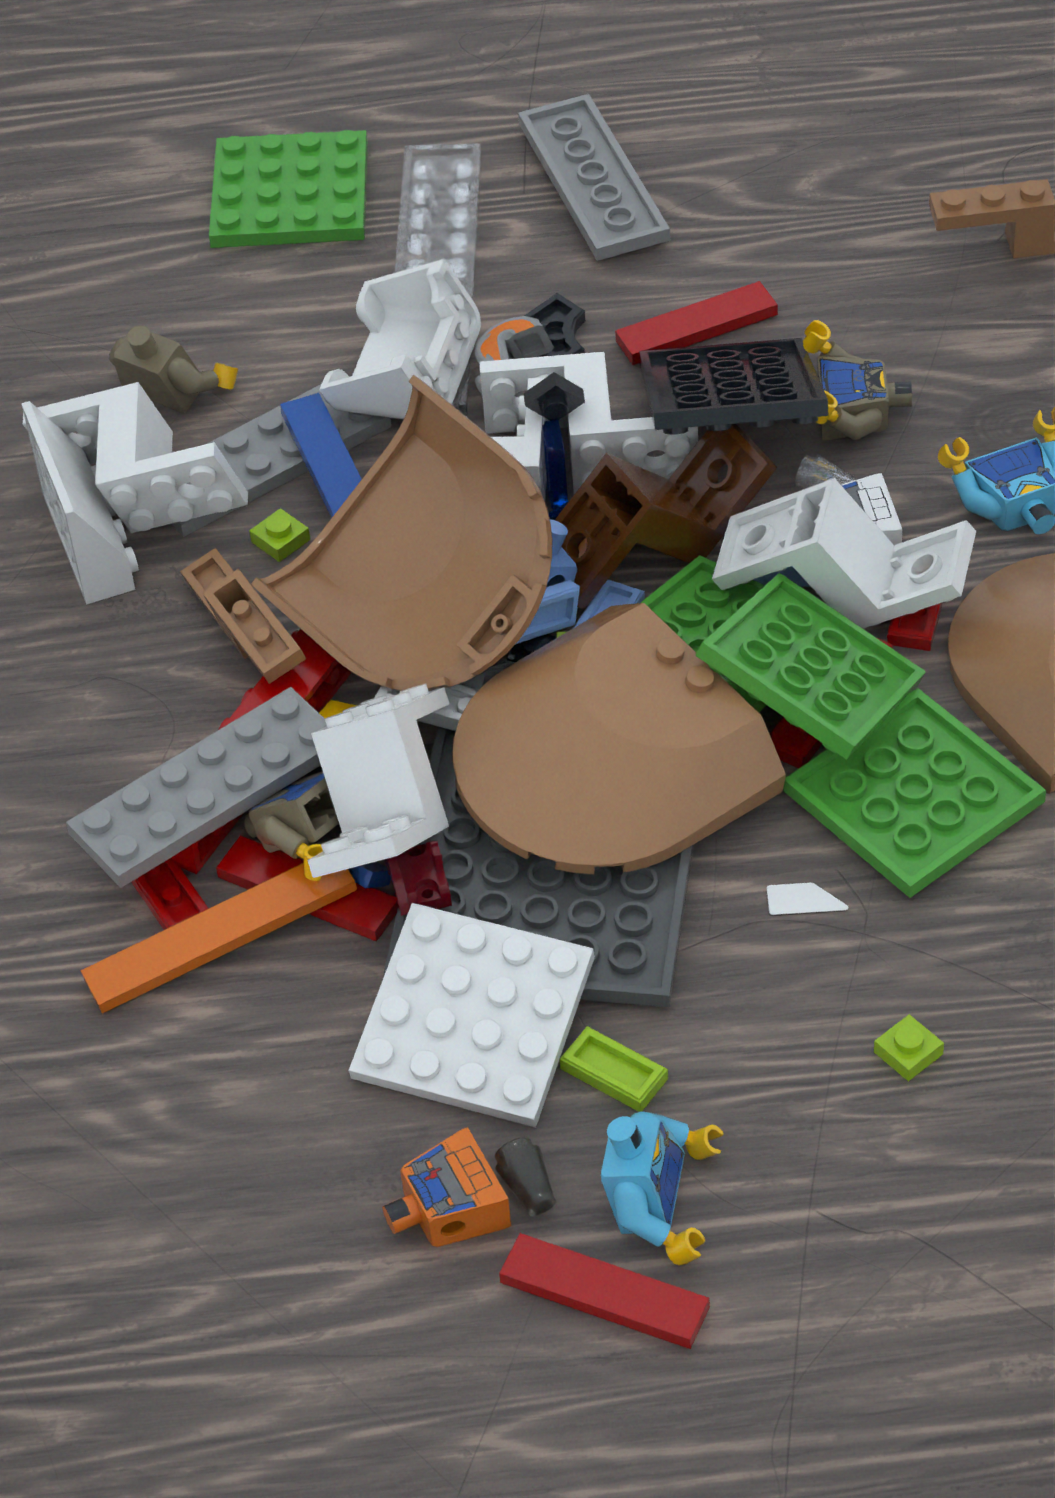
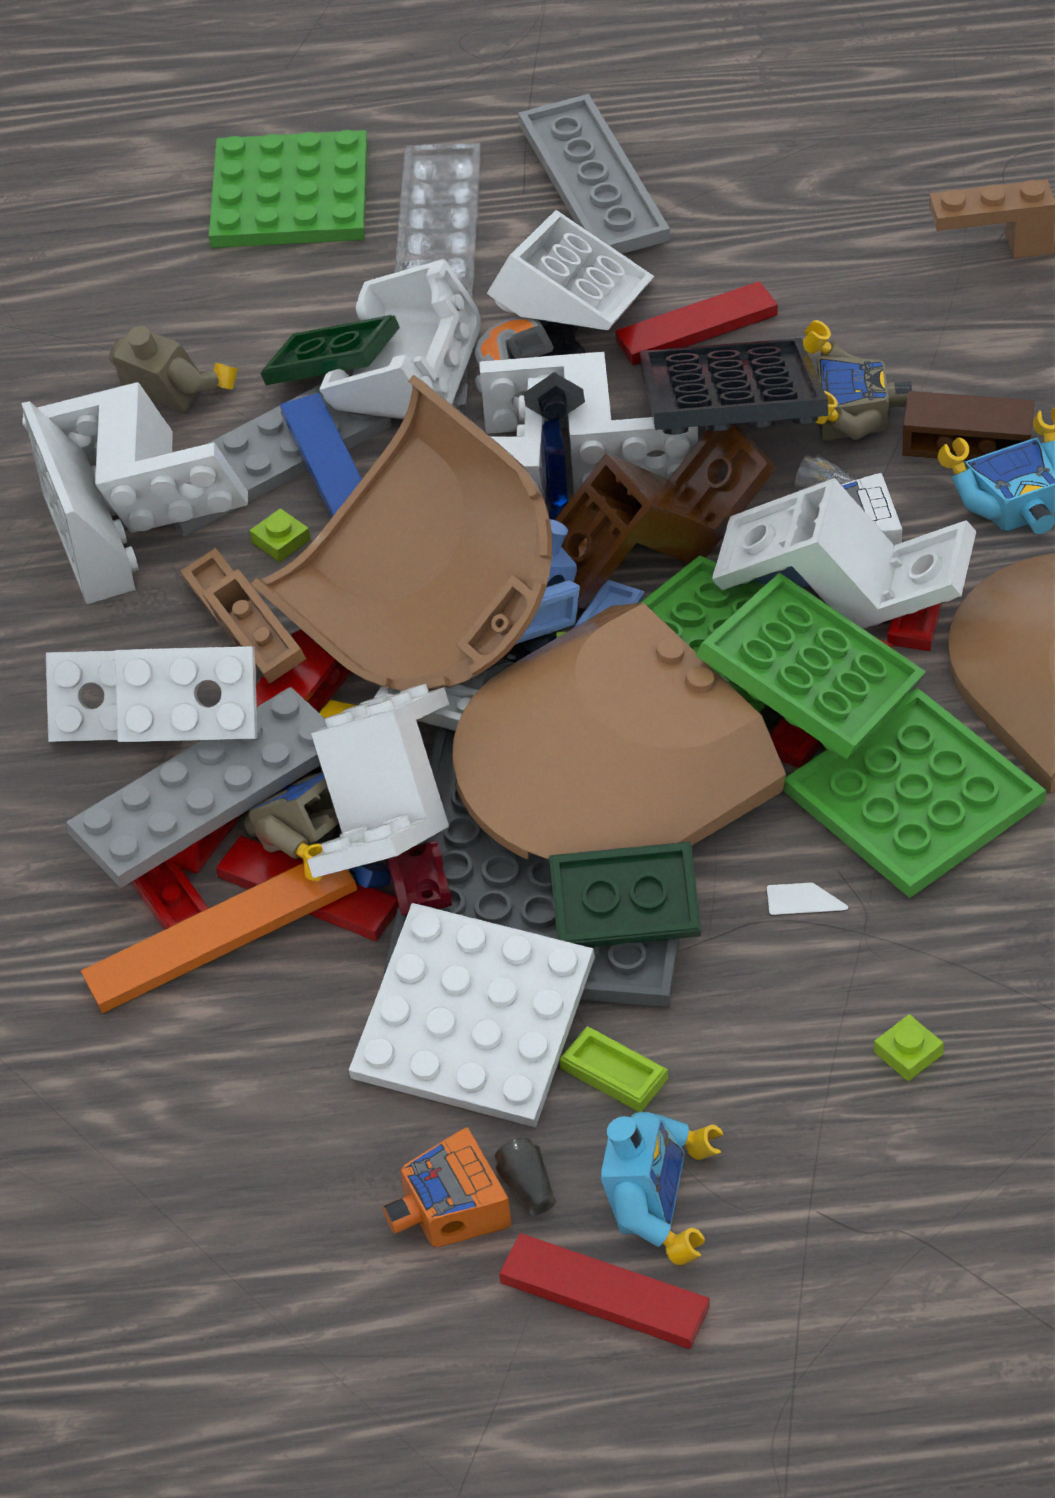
none -> white bracket [46,646,257,742]
none -> dark green tile [260,315,400,385]
none -> white slope [487,210,654,330]
none -> dark green tile [549,842,701,947]
none -> reddish brown brick [902,391,1035,461]

